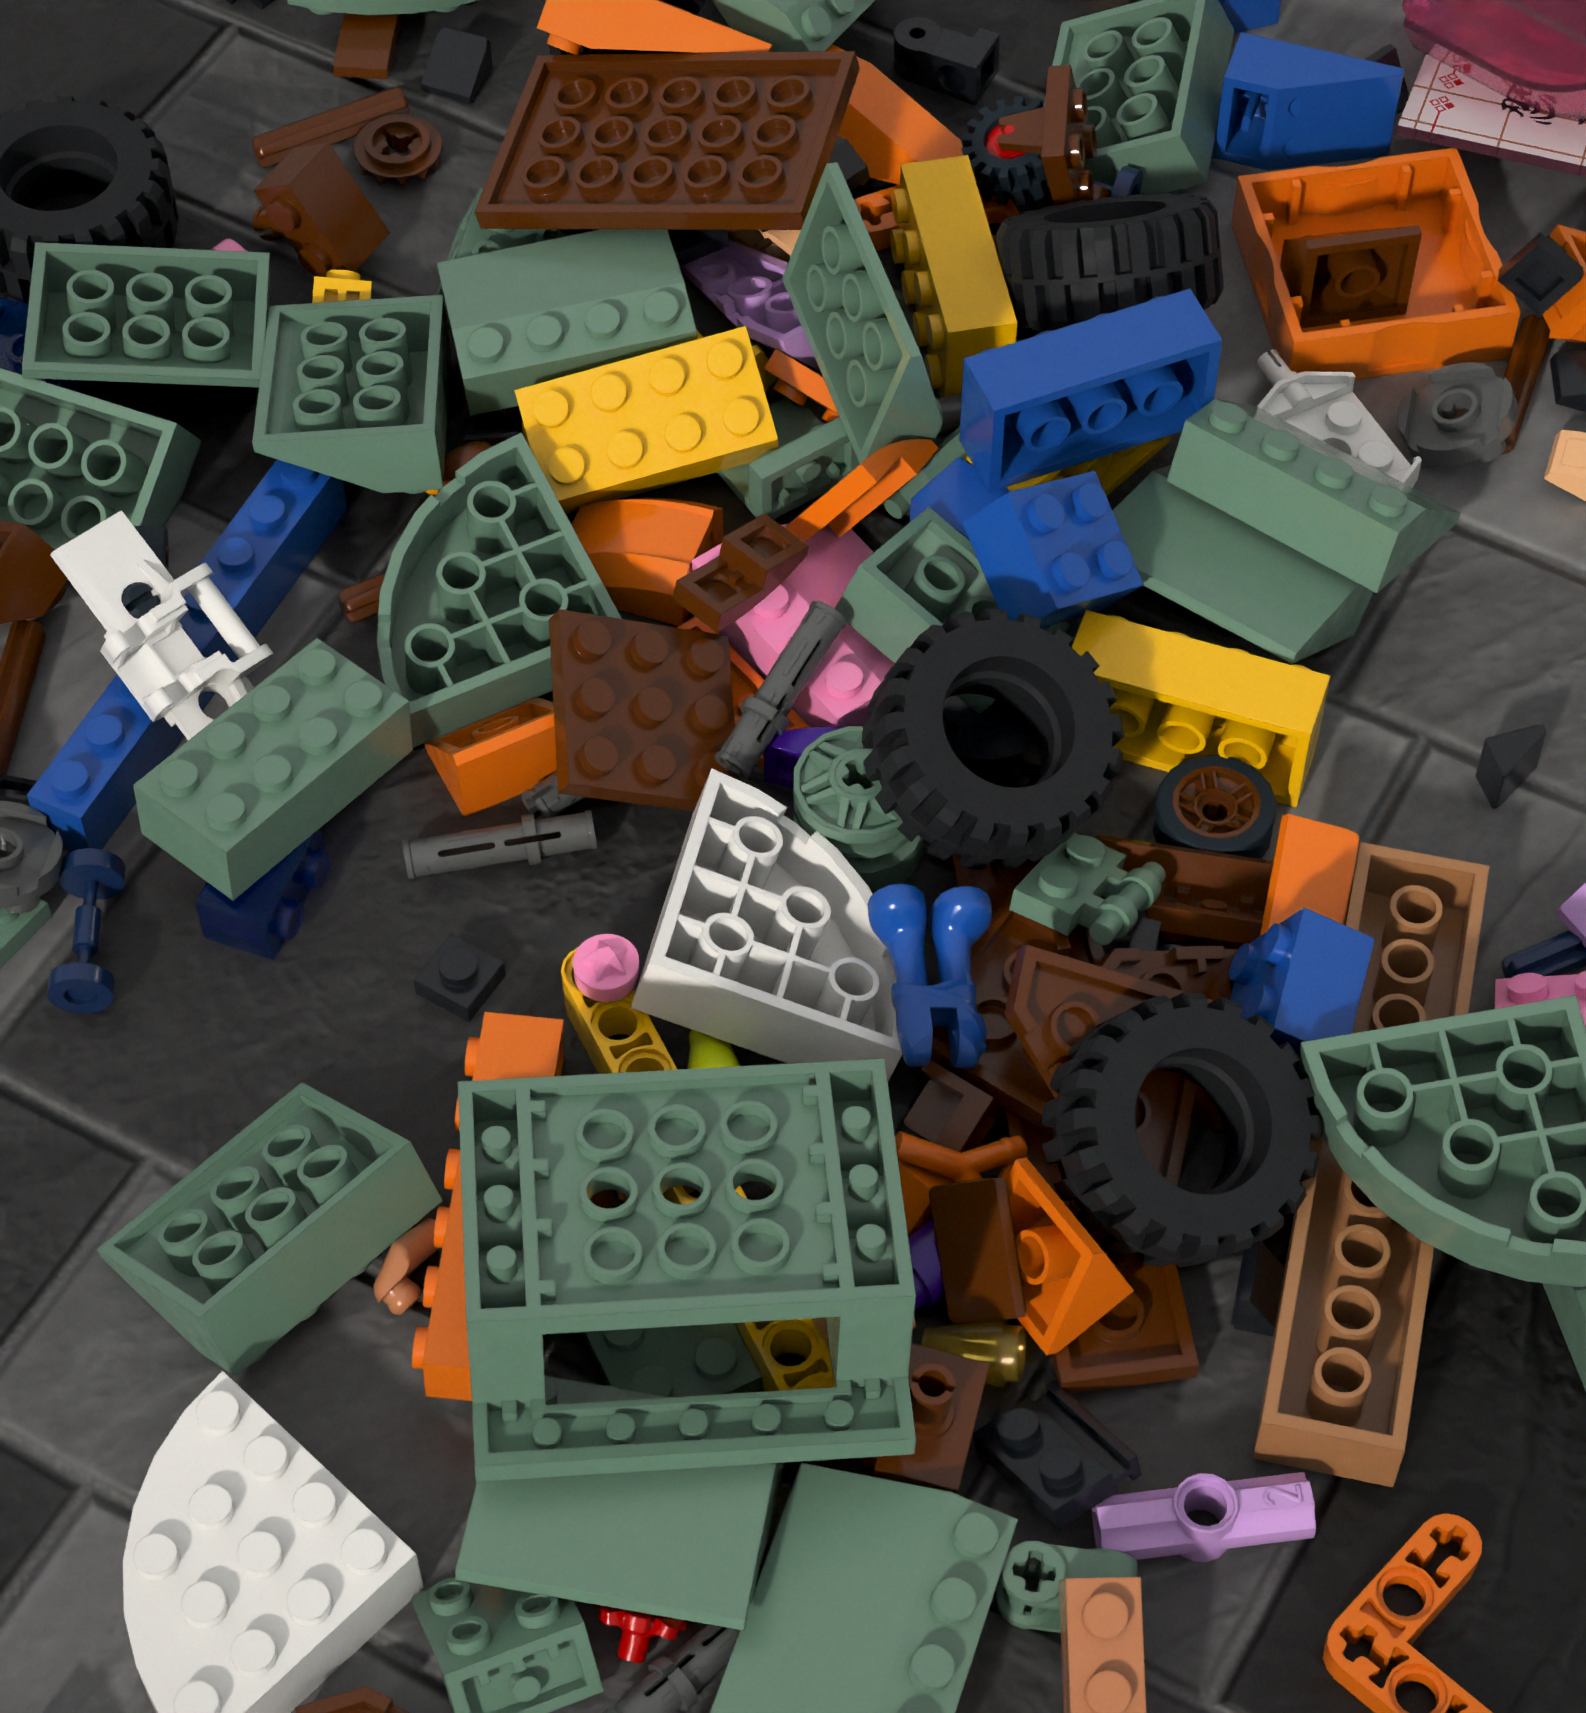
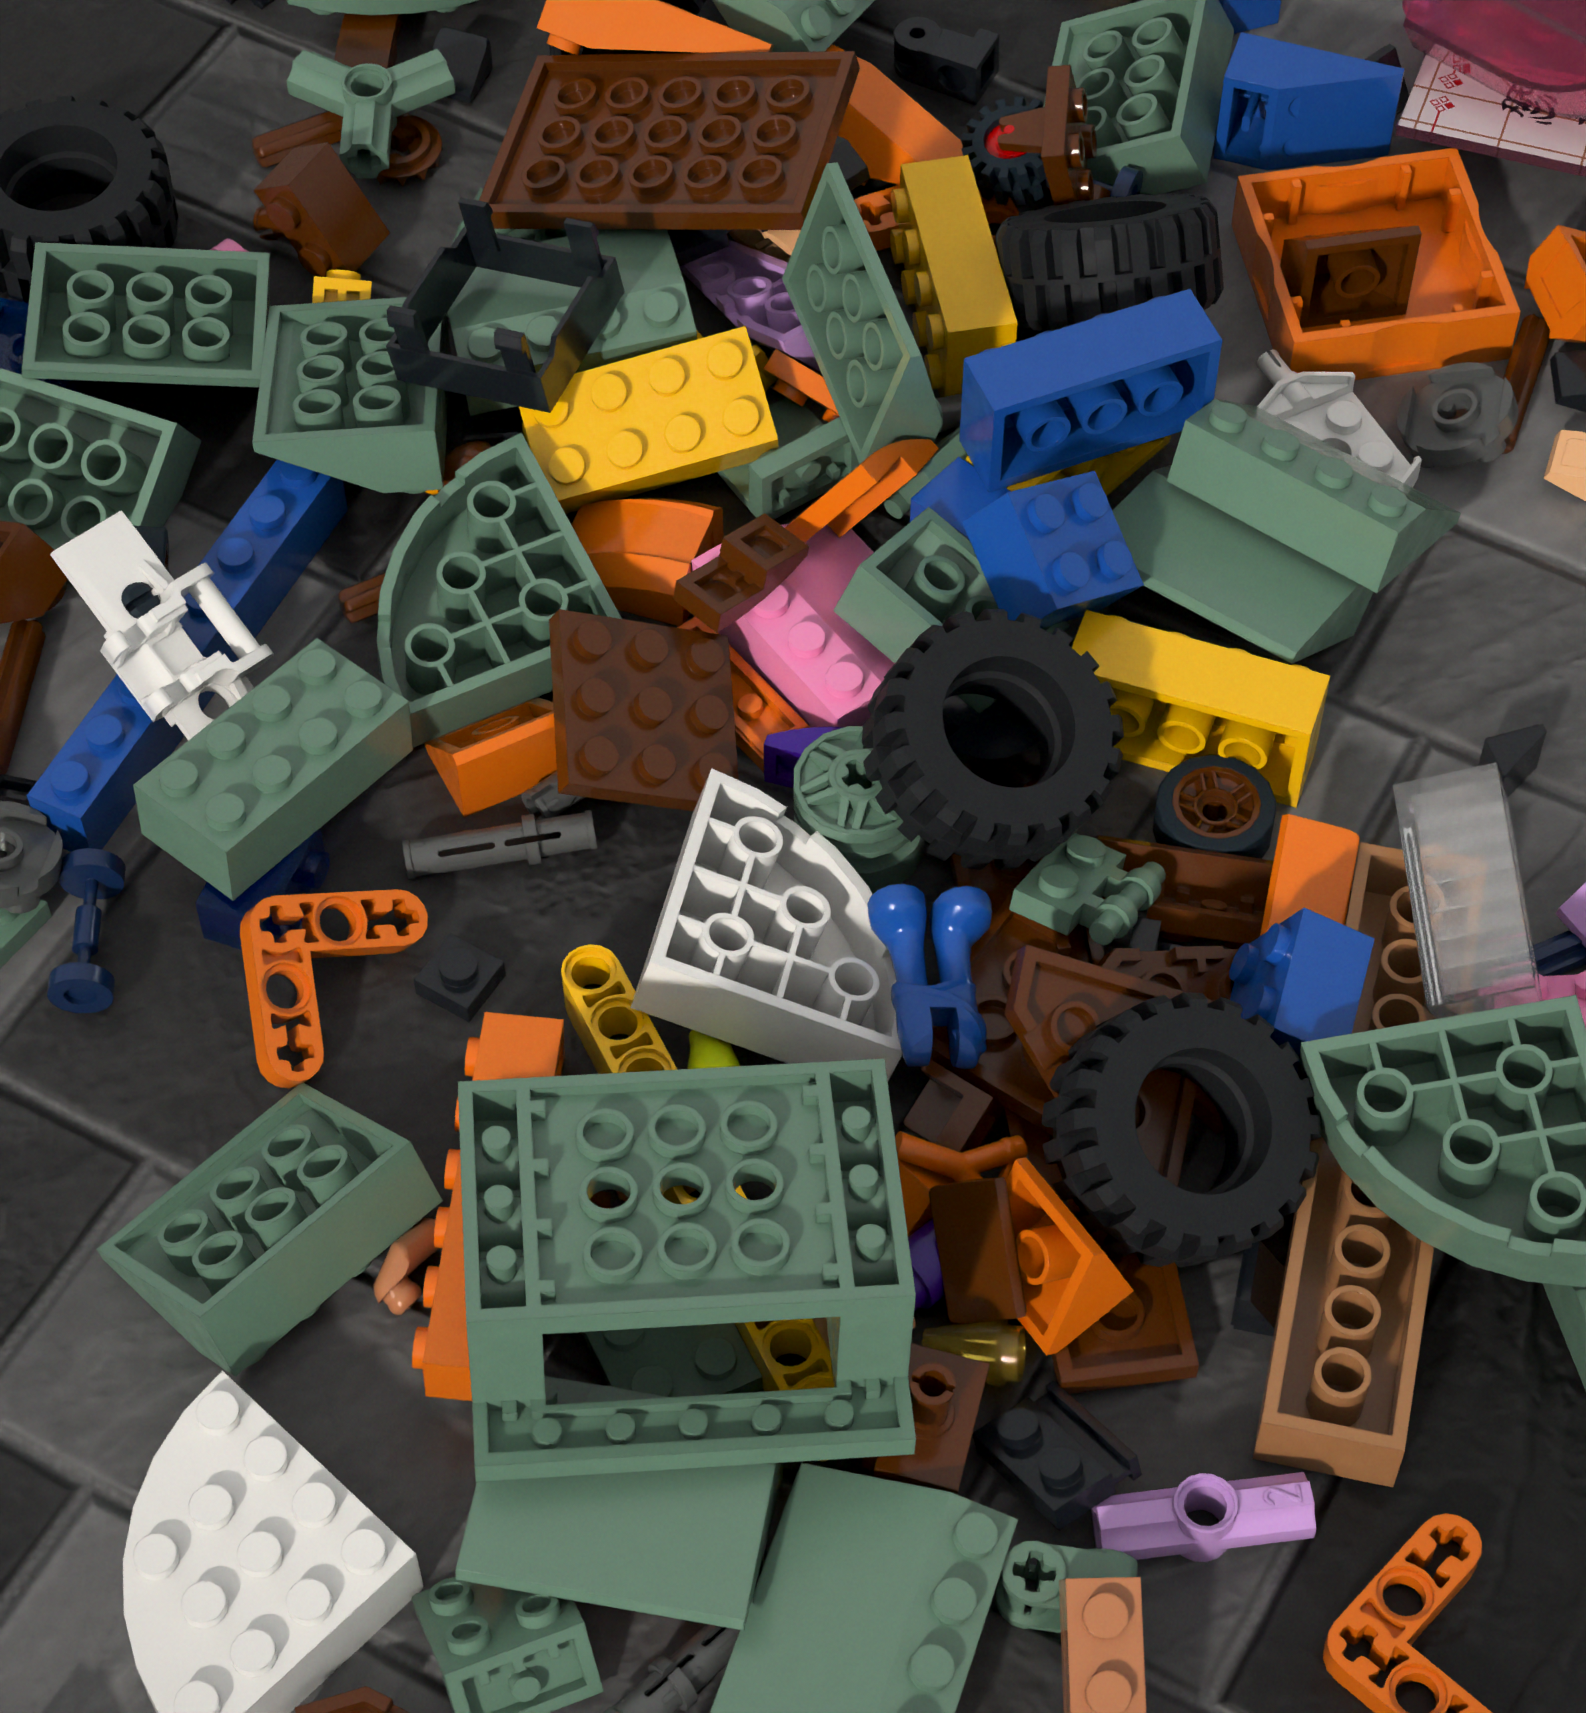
bright pink tile [573,934,640,1002] -> none
red plant [596,1605,688,1663] -> none
dark grey pin [714,600,847,779] -> none
black tile [1498,232,1583,316] -> none
none -> orange beam [240,889,428,1089]
none -> sand green piece [287,49,455,178]
none -> black piece [386,197,625,413]
none -> clear brick [1393,762,1543,1019]

